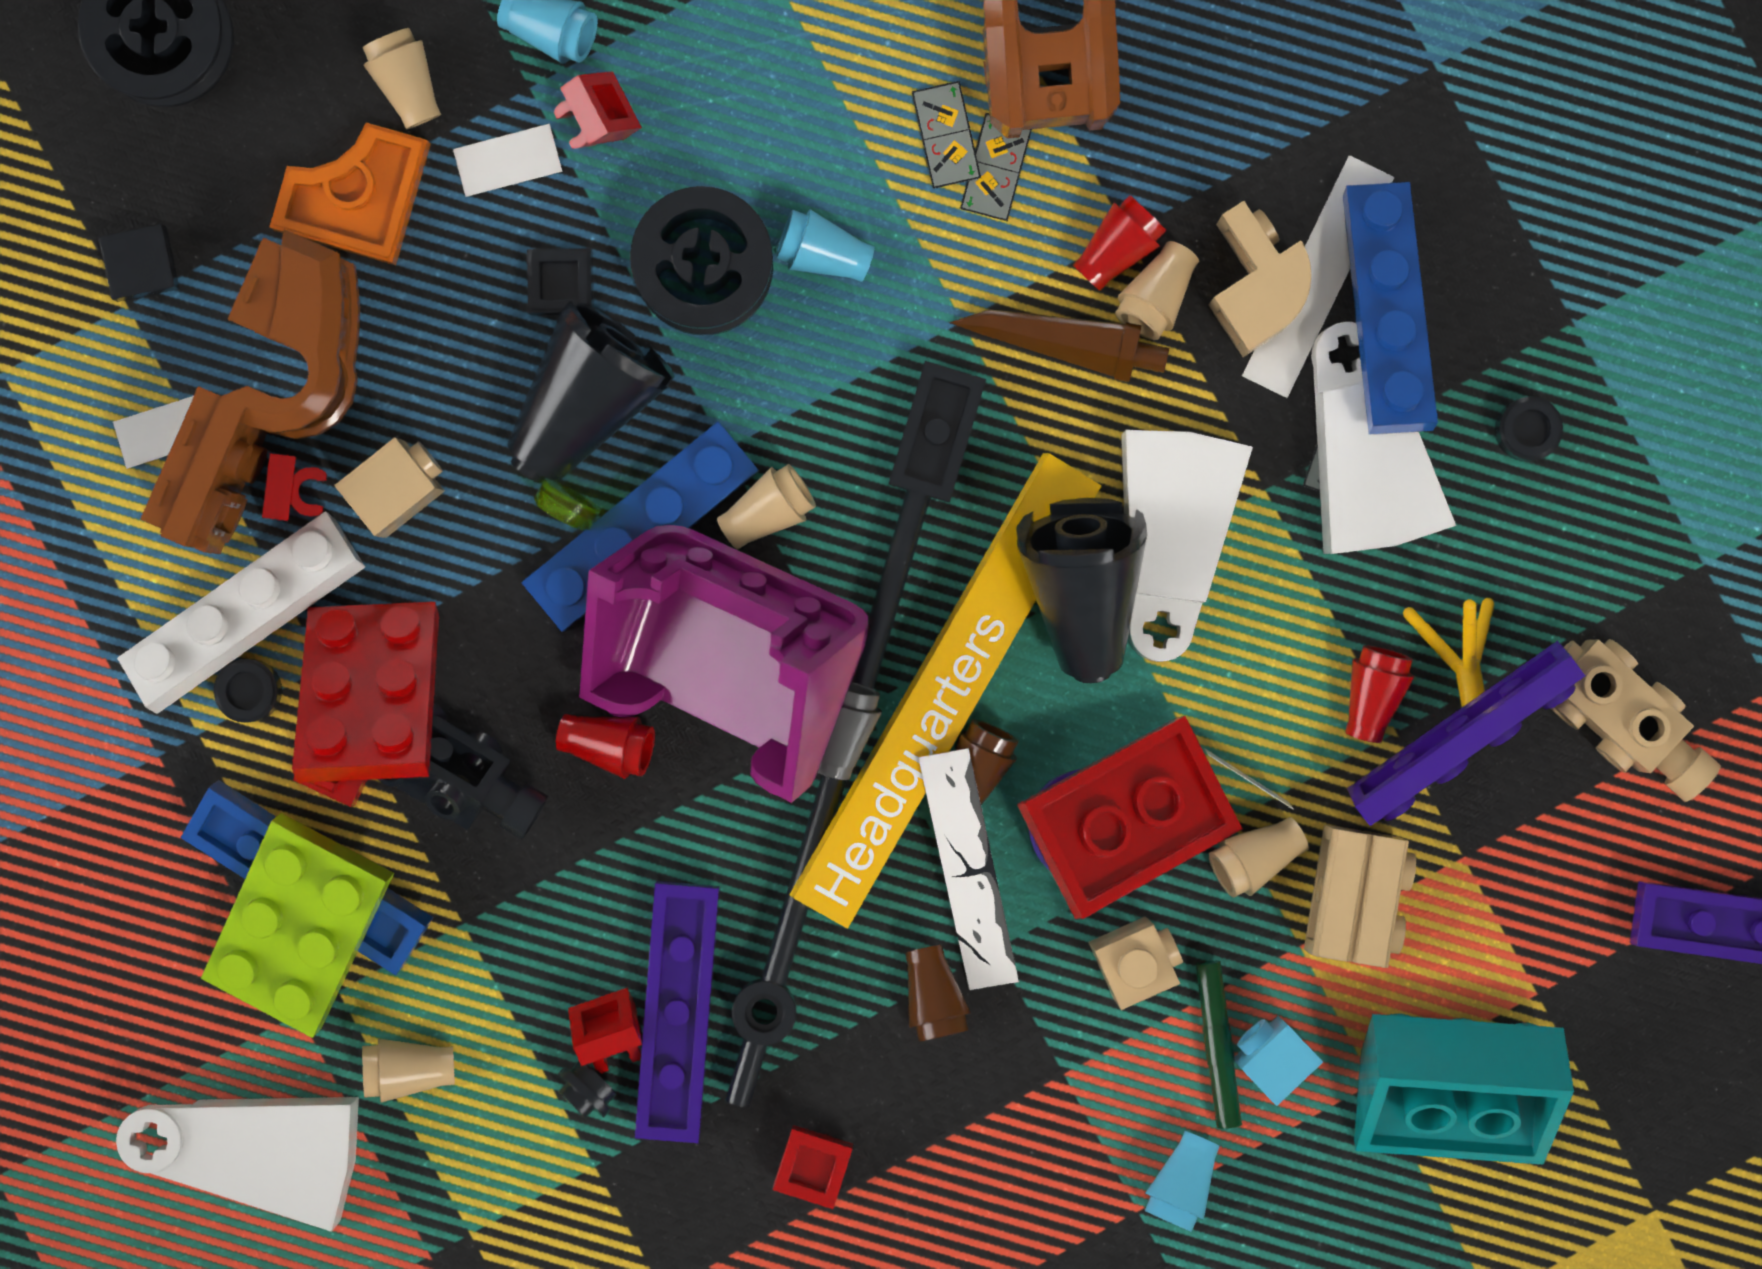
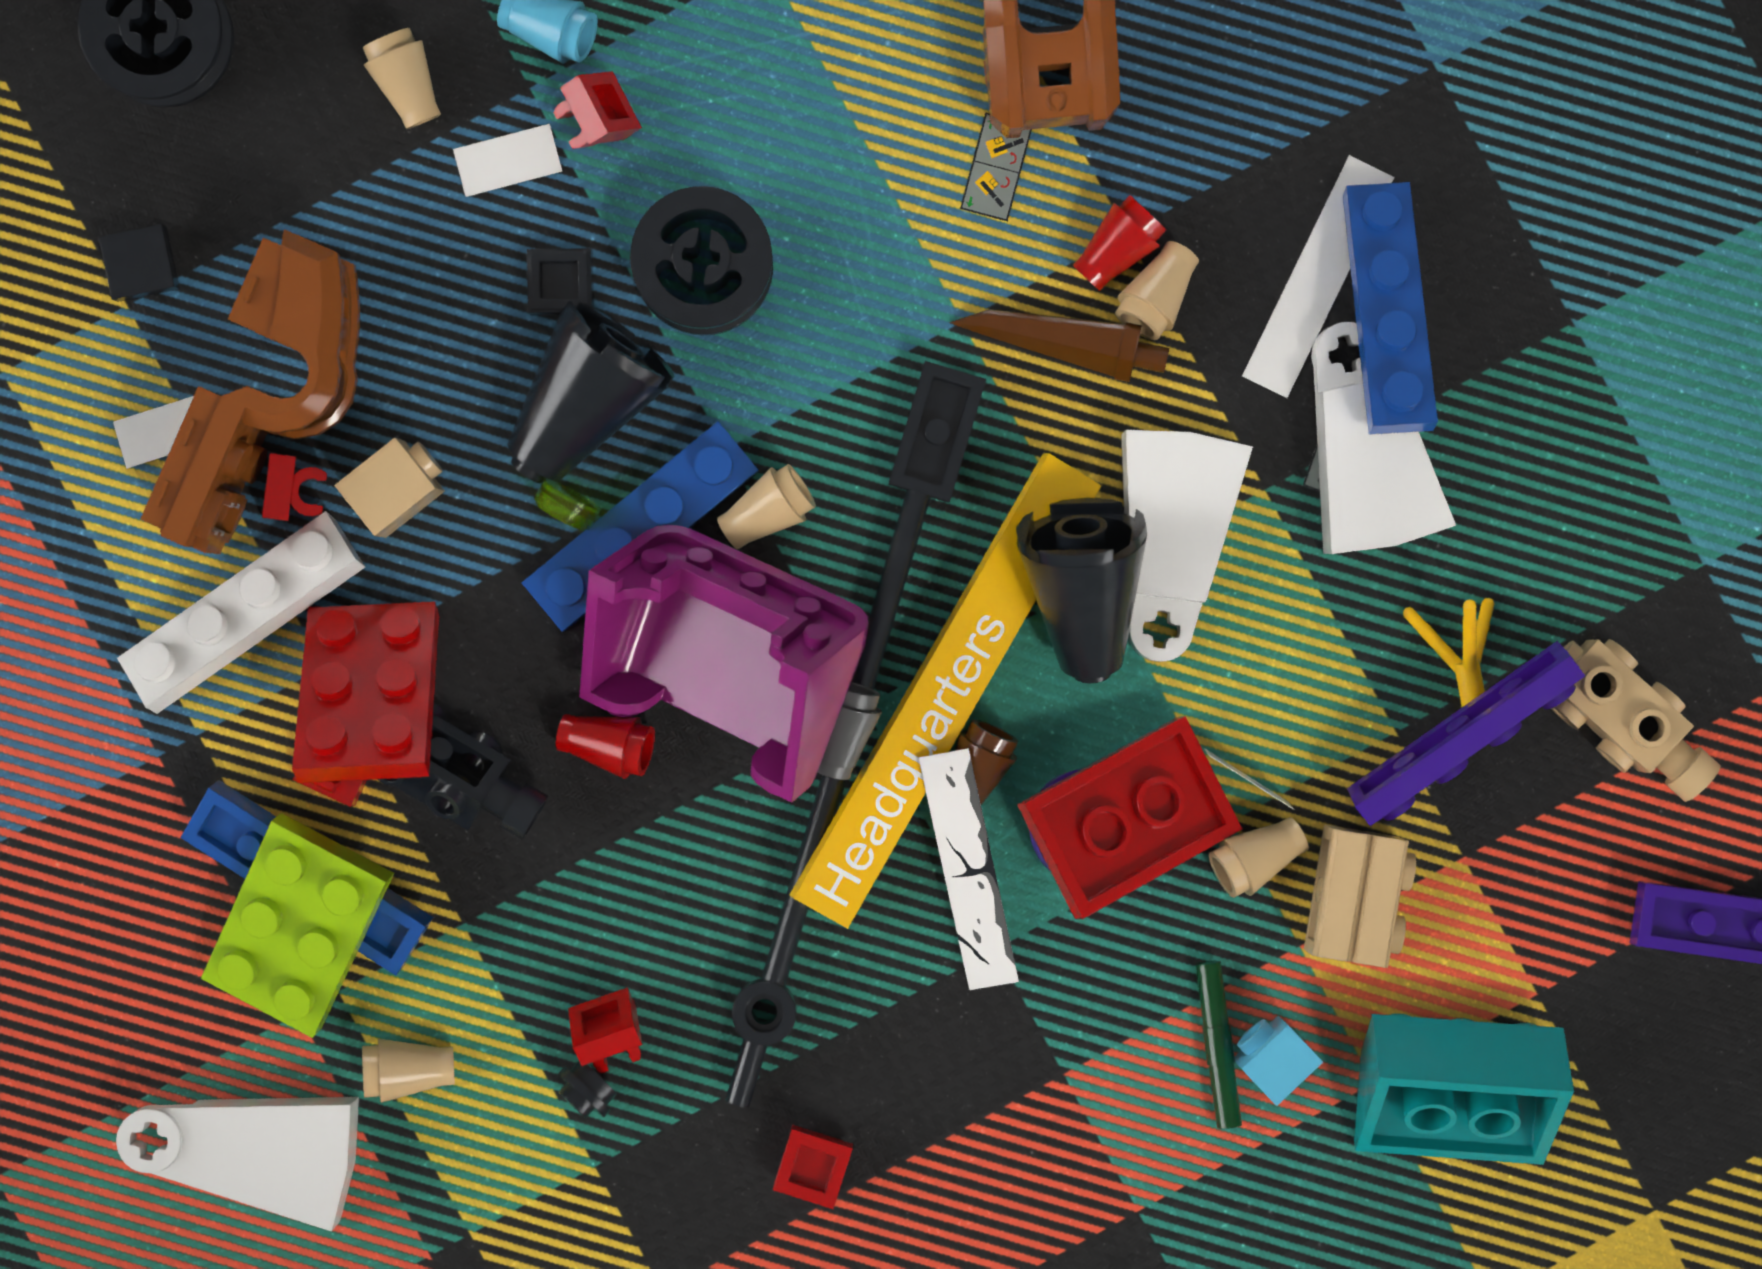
black tile [214,659,282,723] -> none
orange tile [270,122,431,265] -> none
dark purple plate [635,881,720,1143] -> none
medium azure cone [775,209,875,282] -> none
reddish brown cone [905,944,971,1042] -> none
light grey sticker [912,81,981,189] -> none
tan brick [1088,916,1183,1010] -> none
medium azure cone [1145,1131,1220,1232] -> none
tan brick [1209,201,1311,357] -> none
red cone [1345,645,1415,743] -> none
black tile [1495,397,1563,461] -> none

